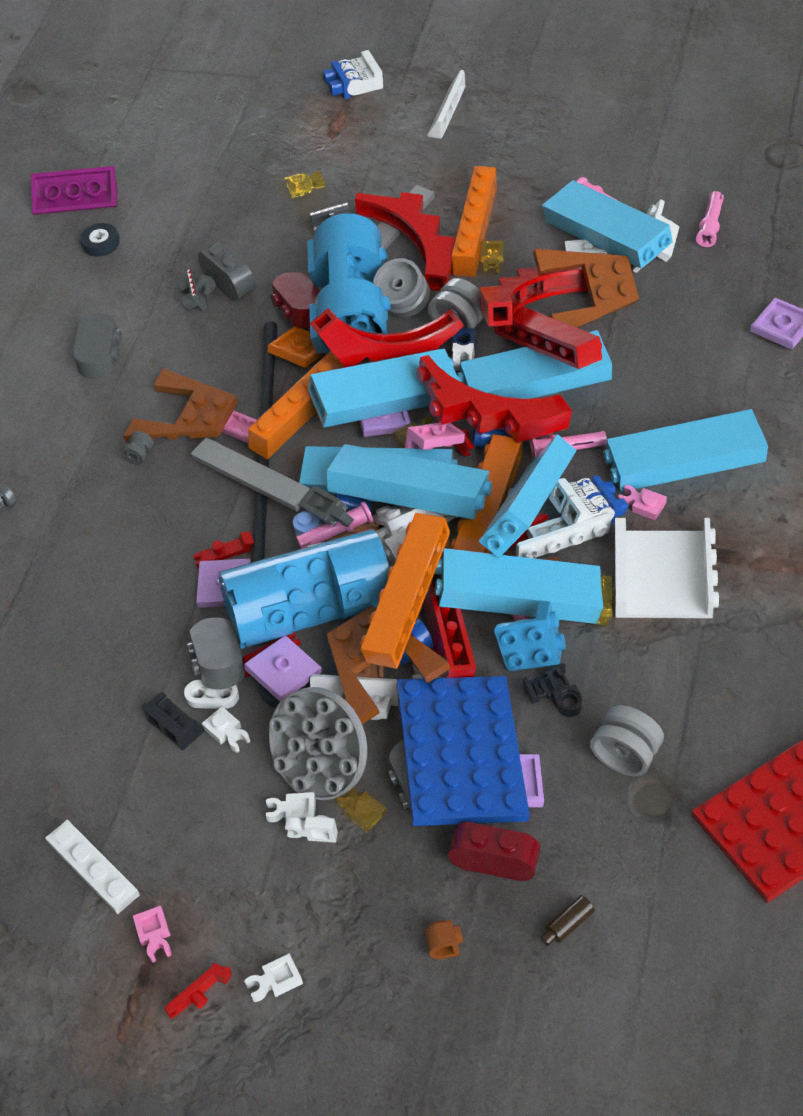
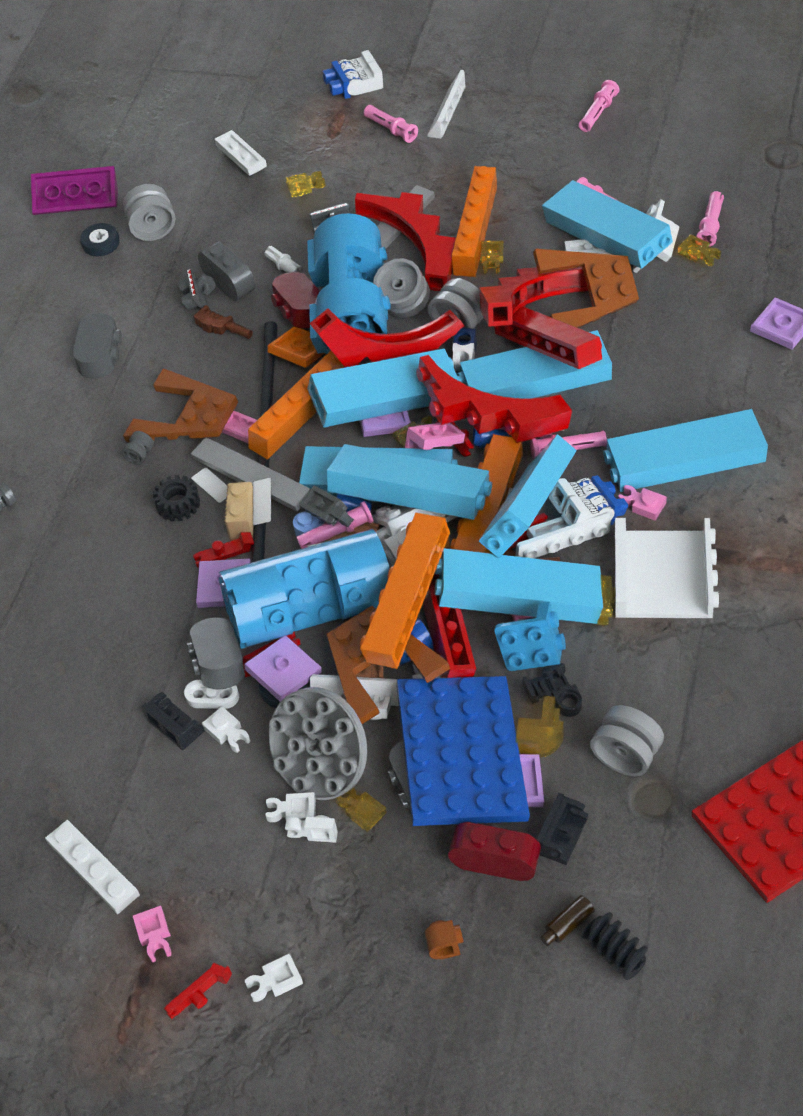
none -> light grey wheel [122,184,176,241]
none -> black tyre [153,475,200,522]
none -> white sticker [192,468,227,503]
none -> copper piece [194,305,253,339]
none -> white plate [215,130,267,176]
none -> tan brick [224,482,254,541]
none -> white sticker [253,478,271,525]
none -> white axle [264,246,303,273]
none -> bright pink pin [364,105,418,143]
none -> clear yellow brick [516,696,564,758]
none -> black hinge [536,793,588,866]
none -> bright pink pin [579,80,619,132]
none -> black piece [581,912,648,980]
none -> clear yellow plate [677,234,721,266]

